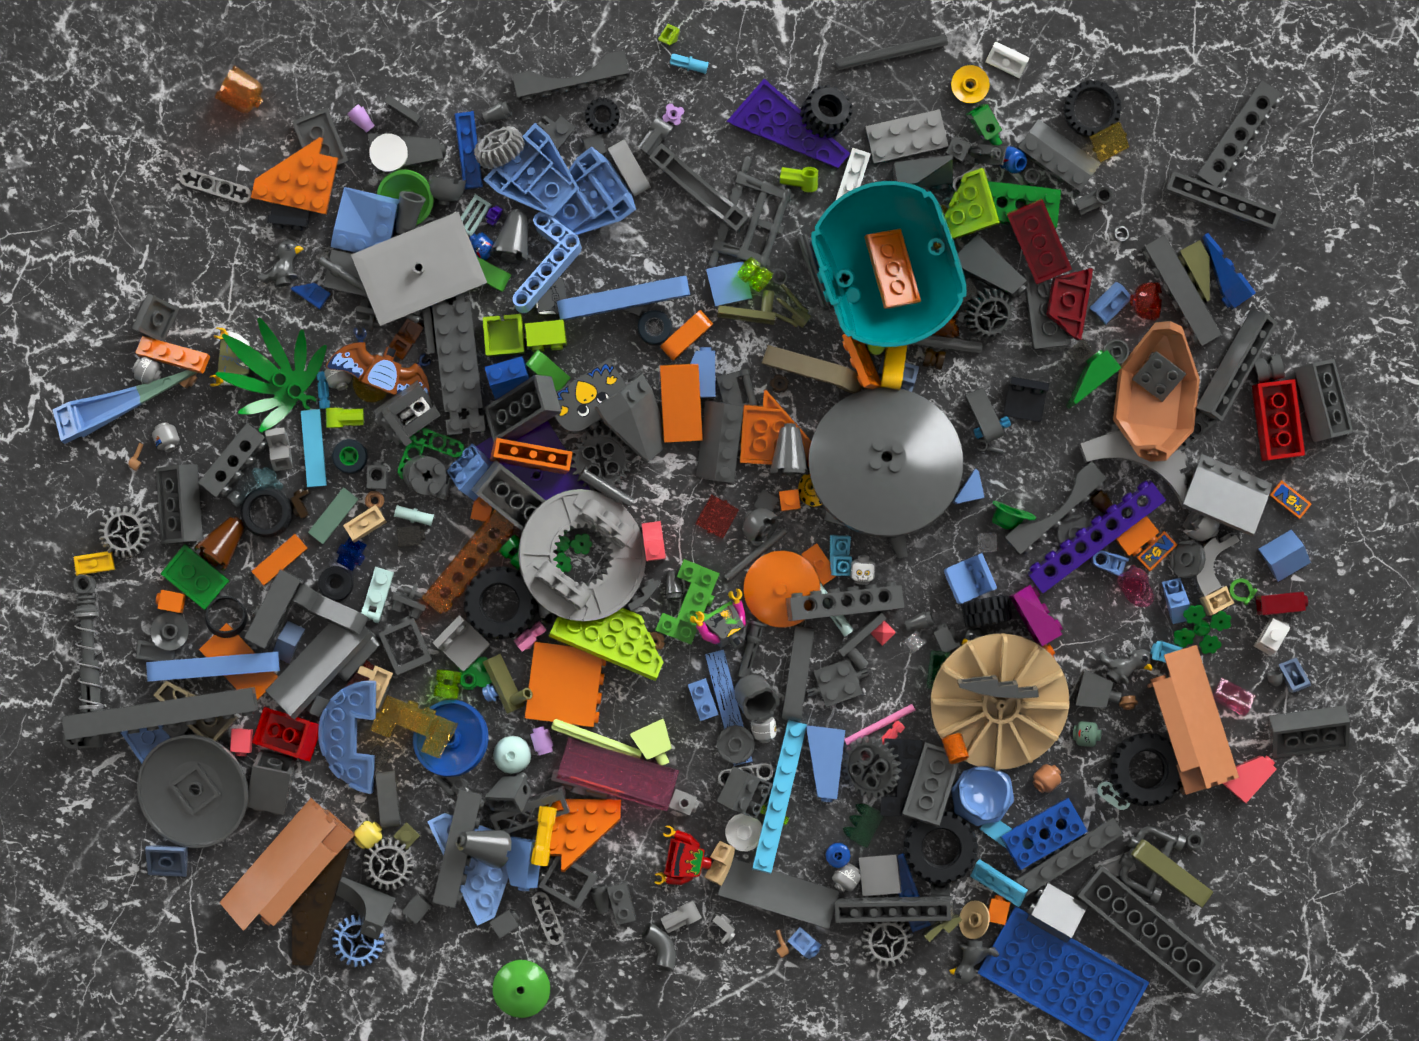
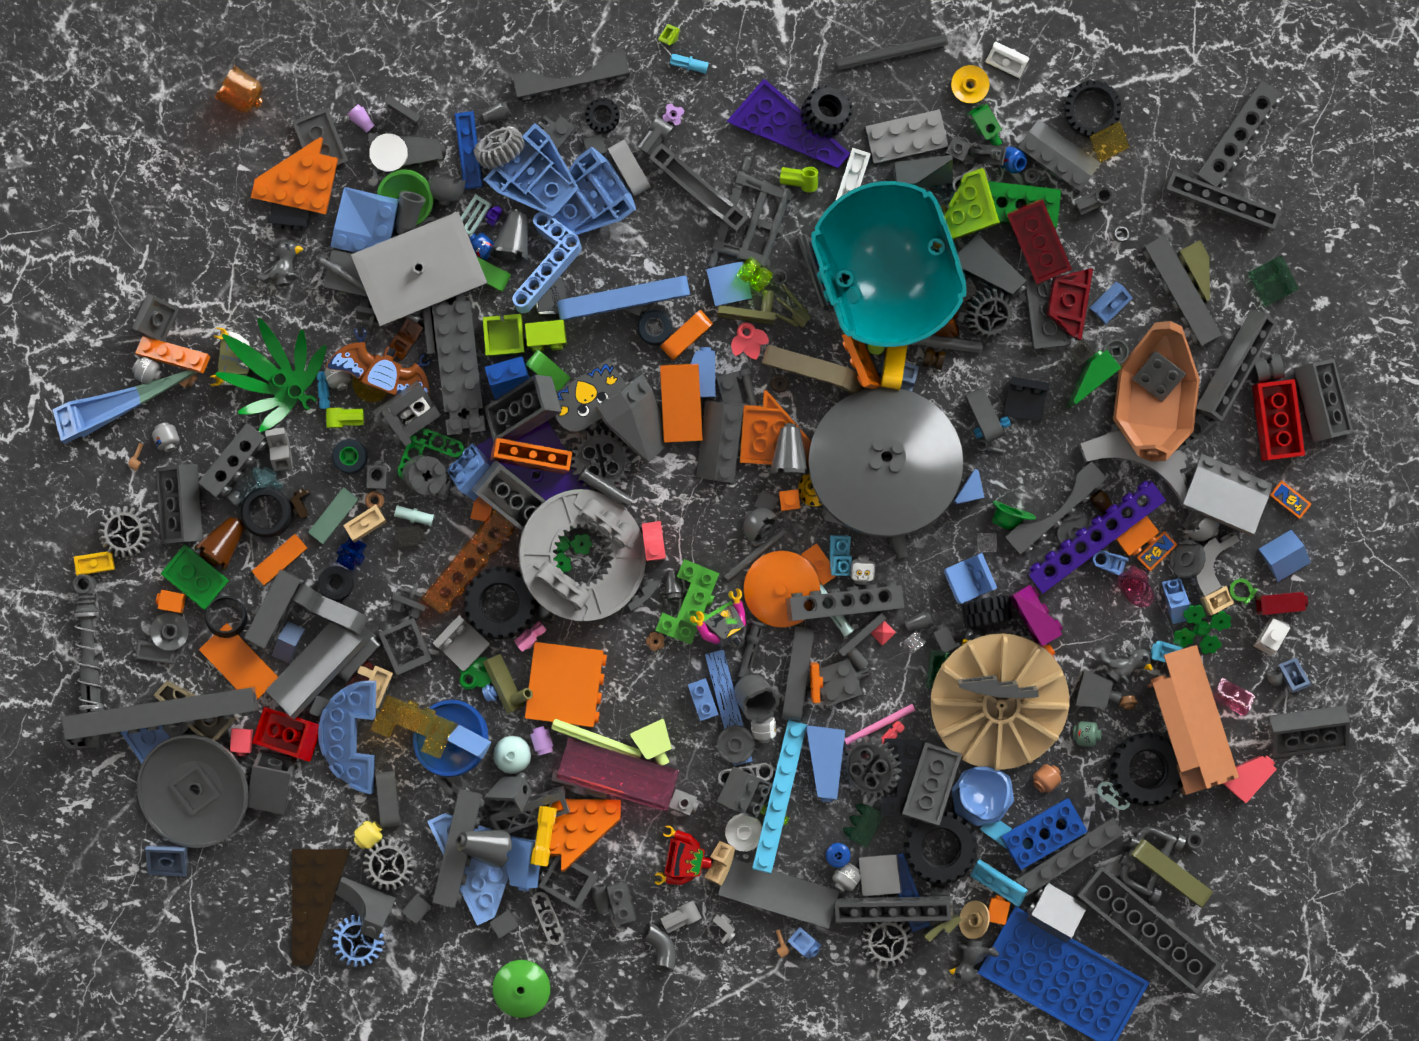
medium blue beam [146,652,280,682] -> none
light grey beam [179,169,252,204] -> none
nougat panel [219,798,355,931] -> none
blue tile [291,283,331,309] -> none
medium azure tile [301,409,327,487] -> none
light aqua plate [361,567,394,624] -> none
olive plate [393,822,421,849] -> none
clear neon green wheel [433,669,462,699] -> none
green wheel [498,534,520,570] -> none
lime plate [549,608,664,681] -> none
clear red piece [695,494,739,539] -> none
orange tile [864,229,921,309] -> none
orange piece [942,733,969,764] -> none
clear red cylinder [1130,282,1162,320] -> none
blue wedge [1203,233,1256,309] -> none
none -> medium blue slope [447,725,491,759]
none -> coral plate [731,322,769,360]
none -> orange plate [810,662,823,703]
none -> clear green hinge [1248,255,1299,306]

